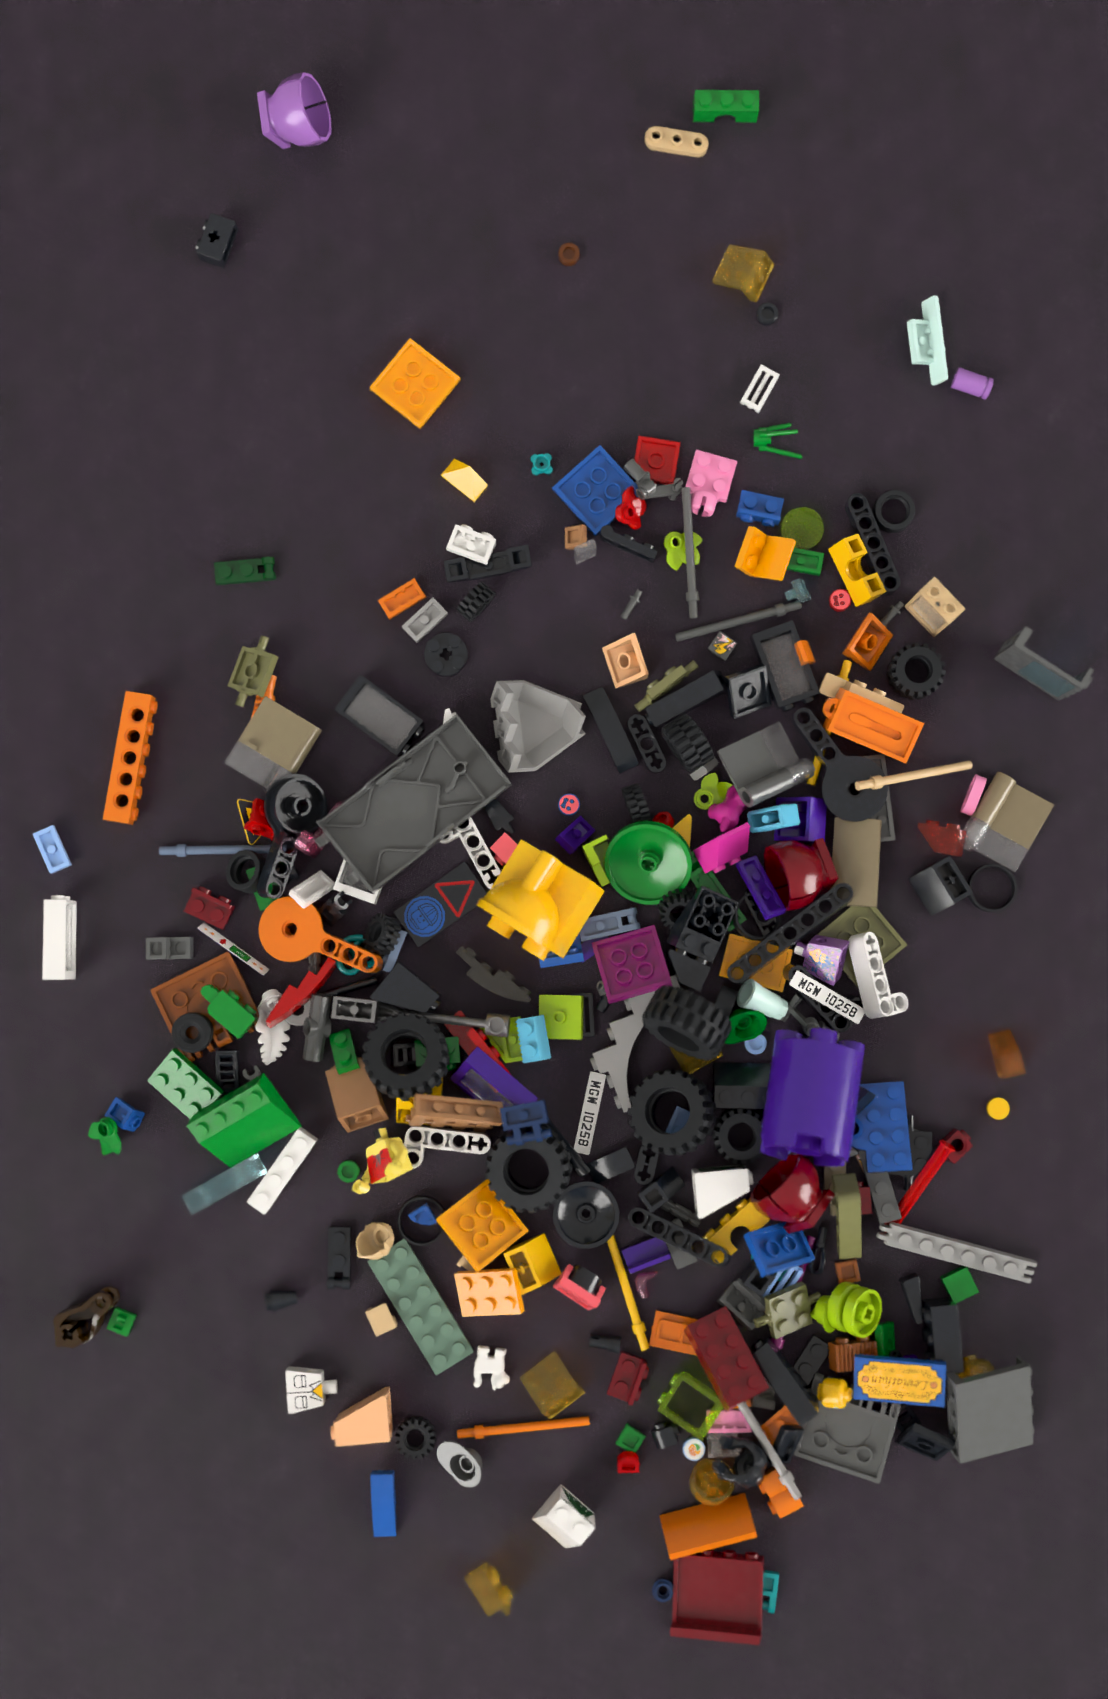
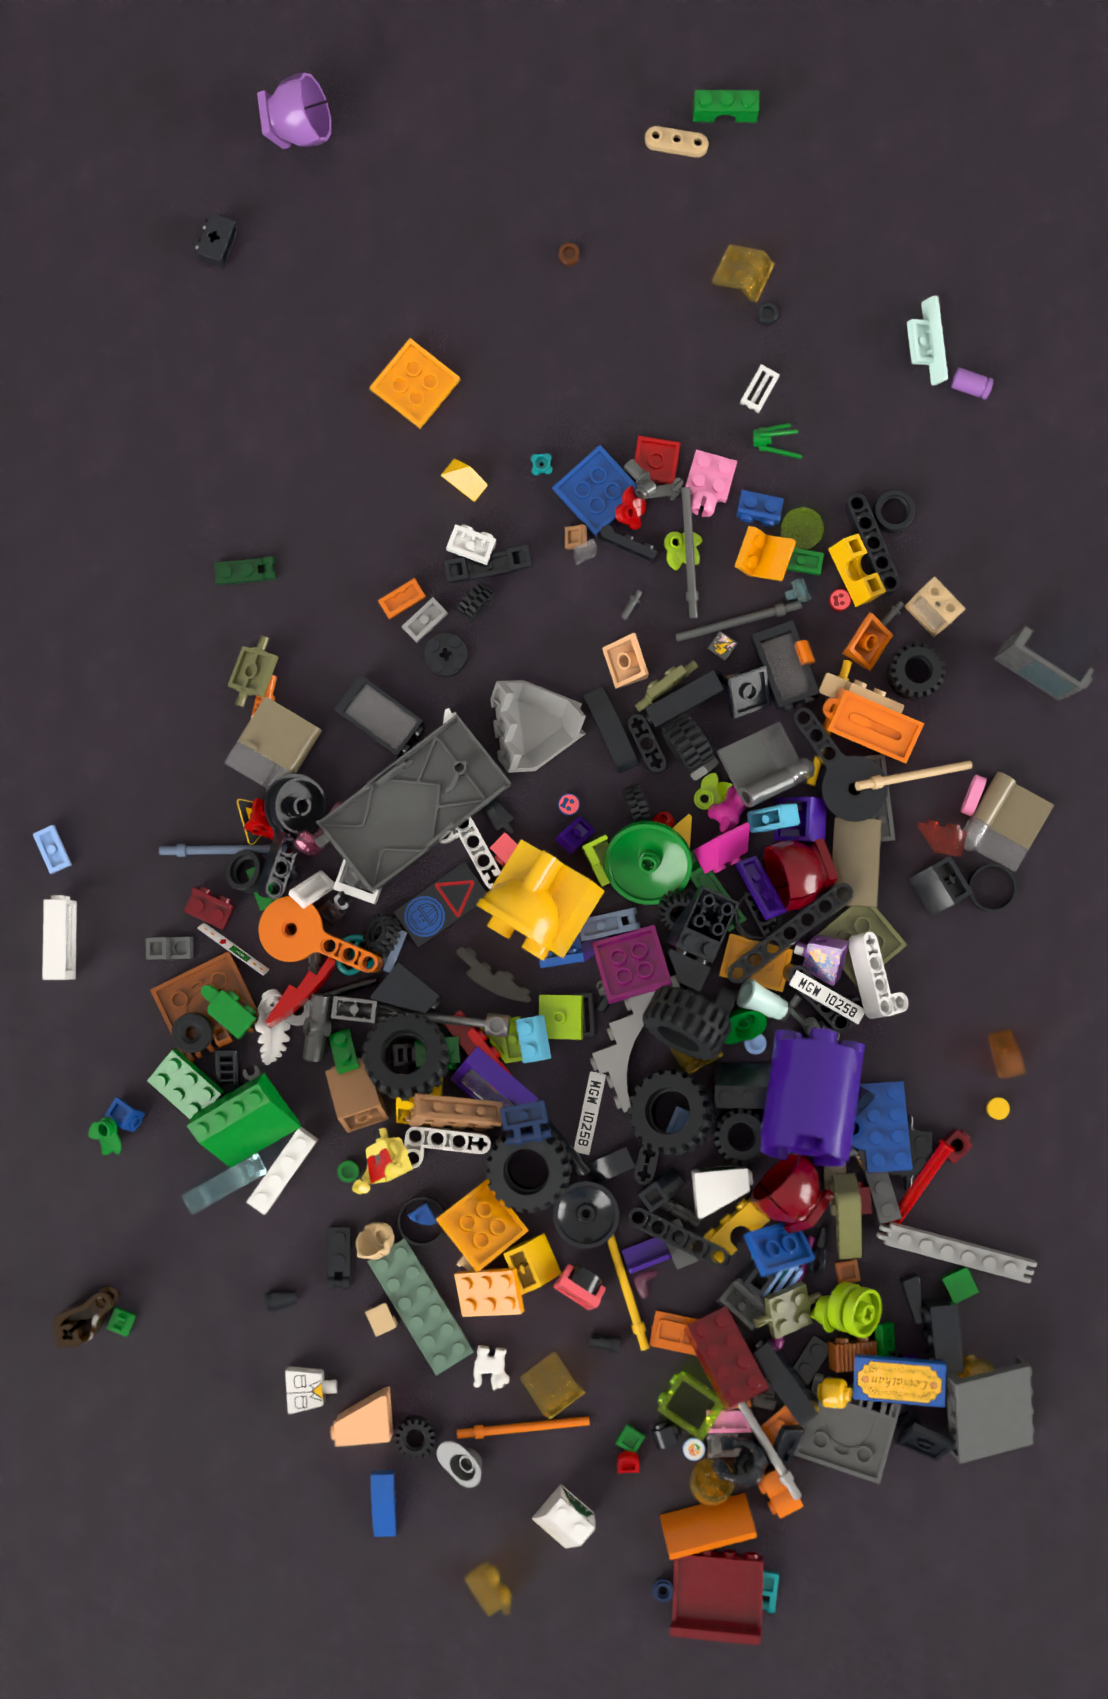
orange brick [103,691,158,825] -> none
dark red bracket [606,1351,649,1406] -> none

